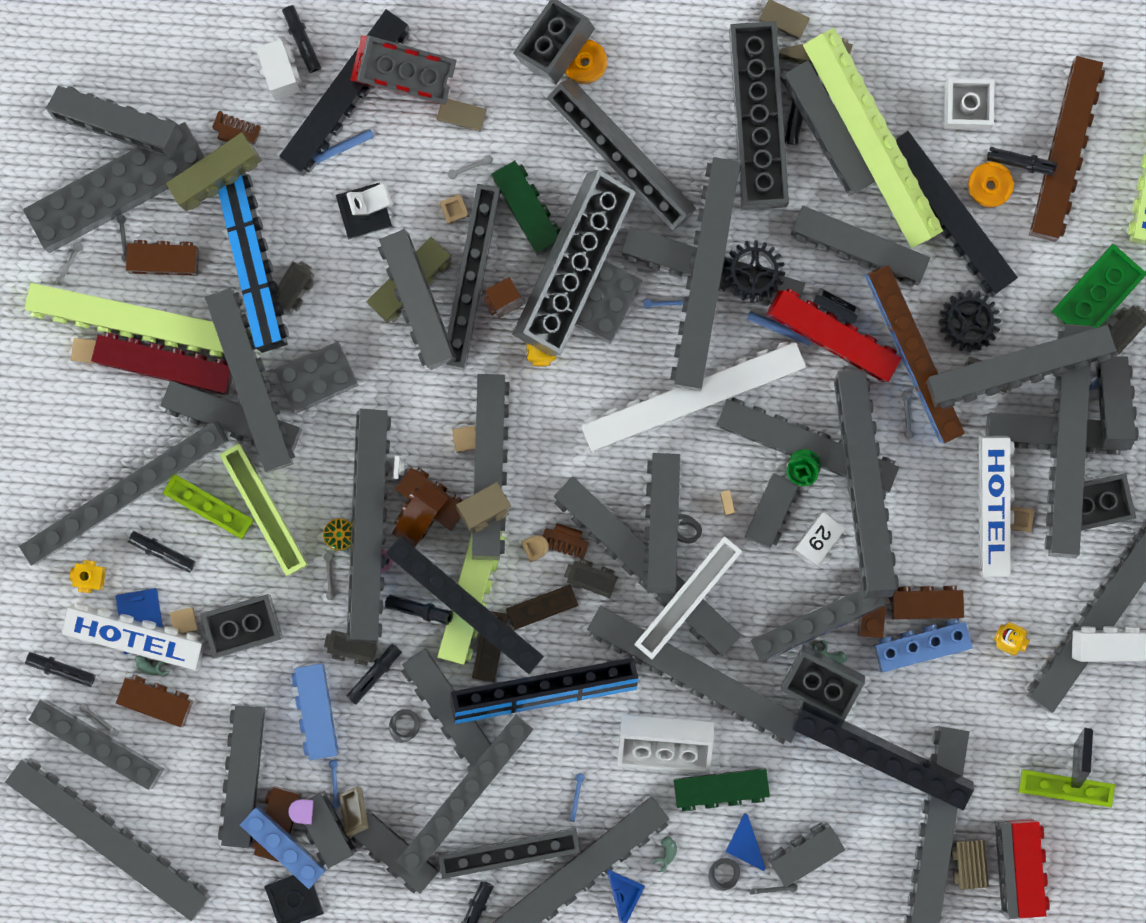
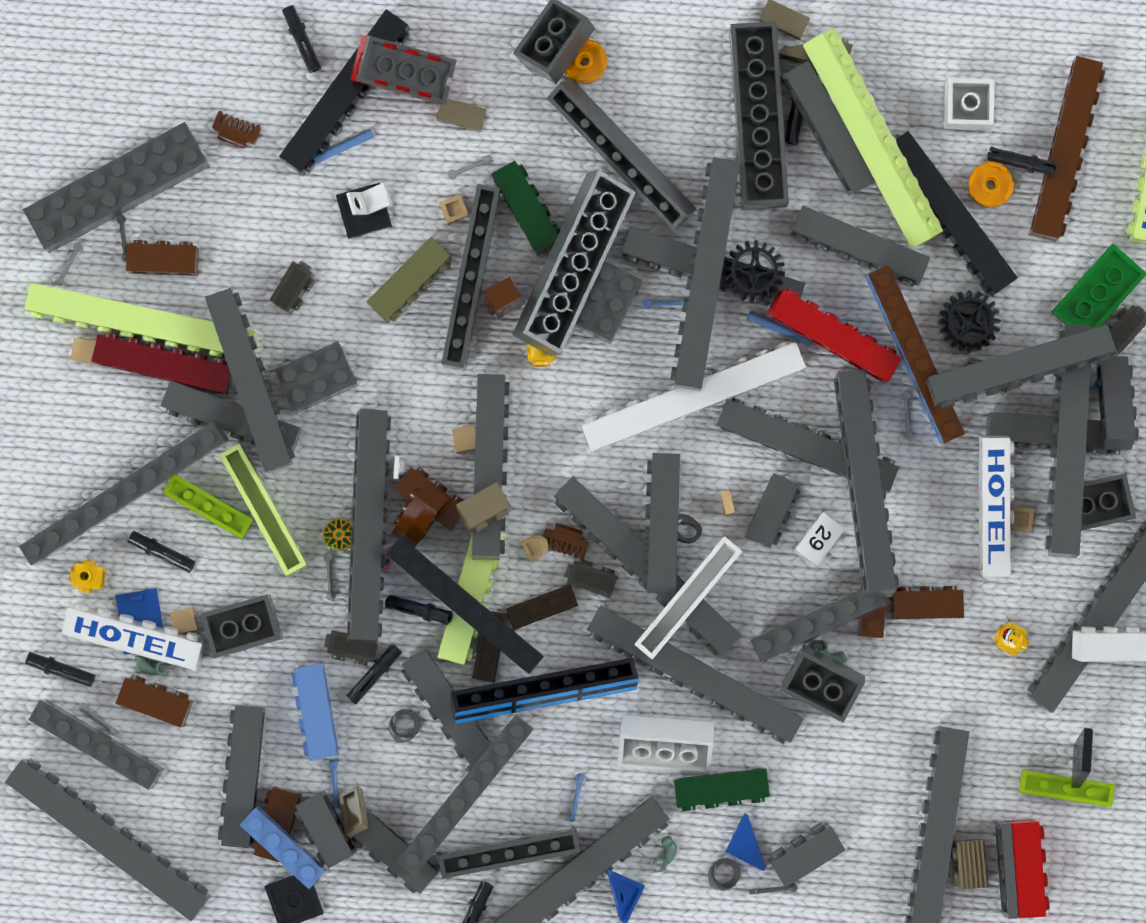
dark grey brick [46,85,183,158] -> none
olive brick [166,132,262,211] -> none
brick [218,173,289,353] -> none
white brick [255,39,303,100] -> none
lavender tile [289,799,314,824] -> none
dark grey brick [378,229,457,370] -> none
green wheel [786,449,821,486] -> none
black brick [792,701,974,811] -> none
black tile [813,288,860,324] -> none
medium blue brick [873,618,973,672] -> none

